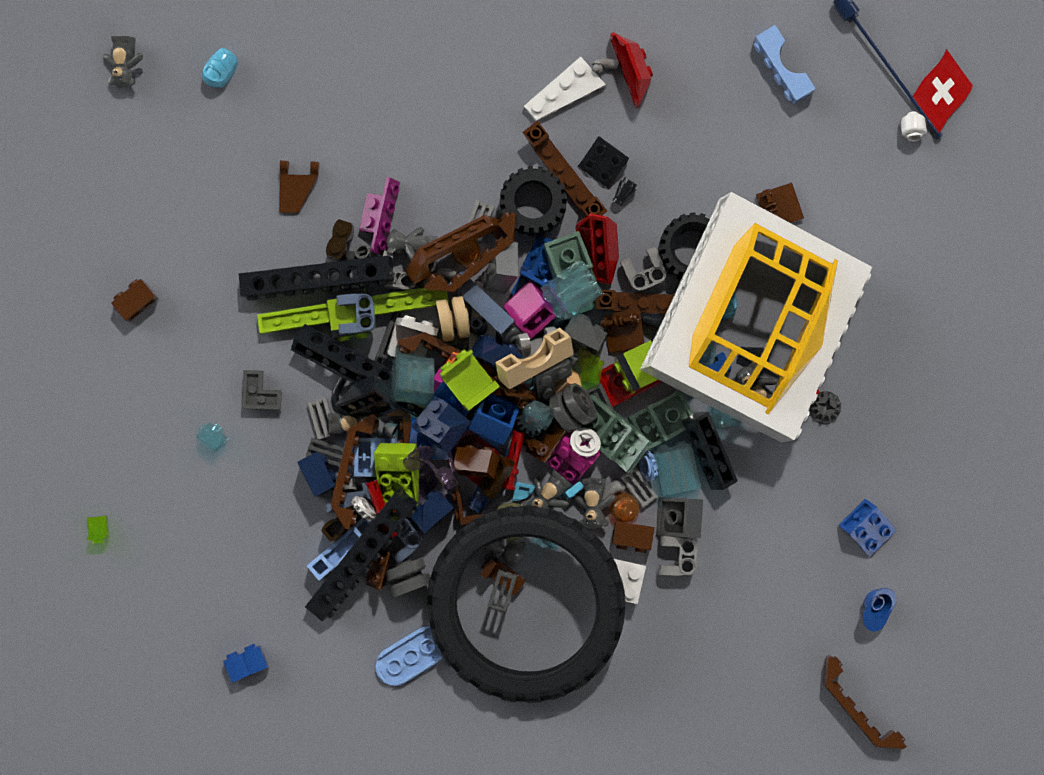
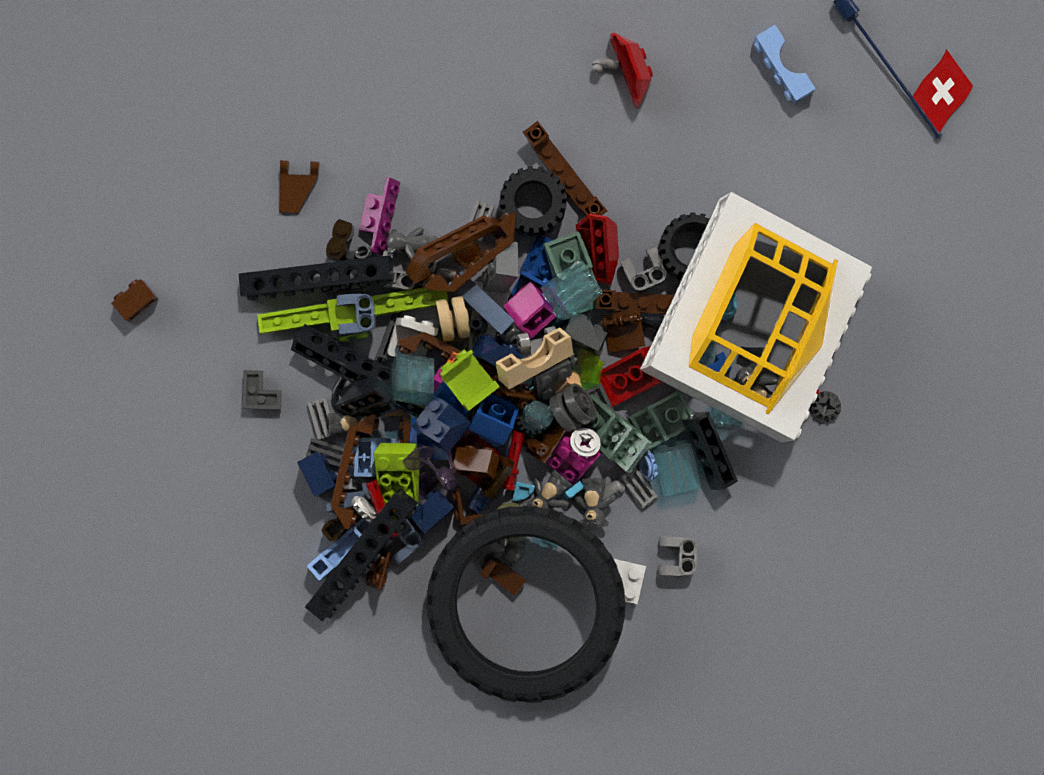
clear neon green bracket [87,515,110,544] -> none
dark grey piece [103,36,143,88] -> none
clear light blue brick [196,422,228,452] -> none
medium azure piece [202,48,238,88] -> none
blue brick [223,643,269,682] -> none
light blue tile [376,626,443,686] -> none
light grey hinge [383,422,399,439] -> none
dark grey wheel [384,557,430,598] -> none
dark grey tile [487,569,517,613] -> none
white wing [524,57,606,121] -> none
black hinge [578,136,629,189] -> none
clear orange hair [609,492,640,523] -> none
black cone [612,177,637,206] -> none
reddish brown brick [612,521,655,553] -> none
lime panel [613,339,659,394] -> none
dark grey slope [657,497,703,538] -> none
reddish brown hinge [756,183,804,223] -> none
reddish brown slope [823,655,907,749] -> none
blue bracket [838,498,896,557] -> none
blue piece [863,588,897,632] -> none
white head [901,112,926,142] -> none

